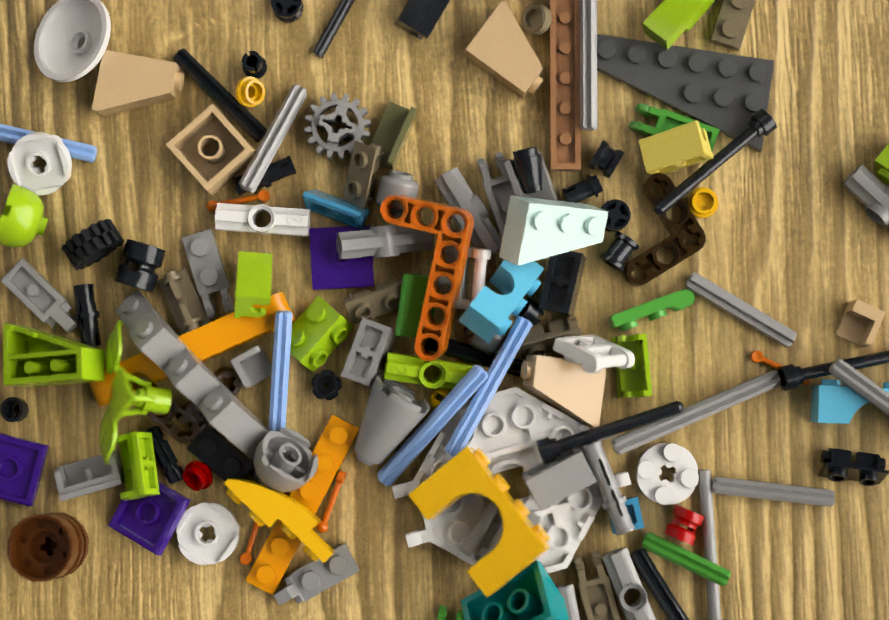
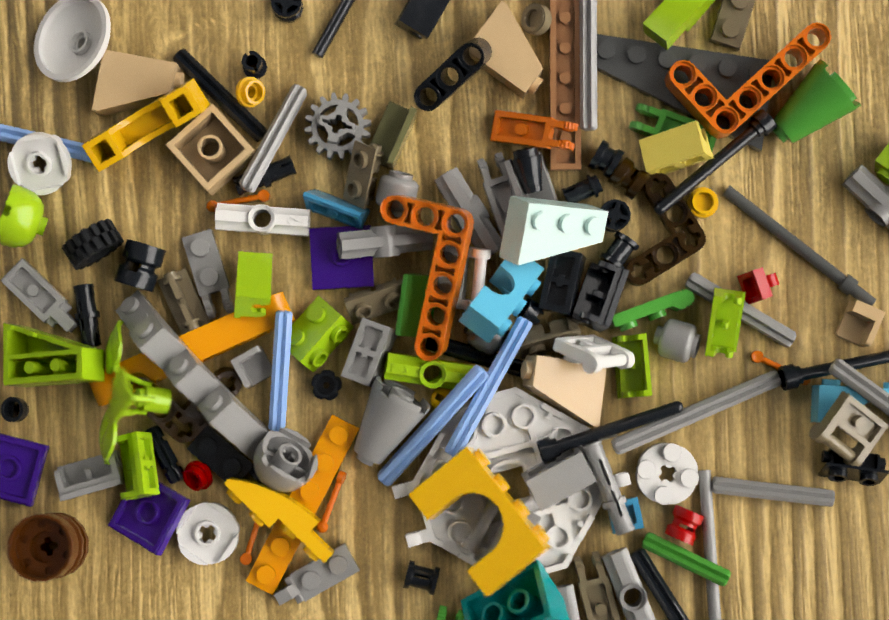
none -> yellow arch [81,78,210,172]
none -> black bush [403,560,440,595]
none -> black beam [414,38,492,111]
none -> orange hinge [490,110,578,151]
none -> black hinge [570,260,630,332]
none -> dark brown wheel [608,157,651,200]
none -> light grey head [653,319,702,363]
none -> orange beam [665,22,831,139]
none -> lime hinge [705,287,746,358]
none -> dark grey bar [722,186,876,306]
none -> red tile [737,267,779,304]
none -> bright green cone [773,59,861,144]
none -> dark tan plate [809,391,889,466]

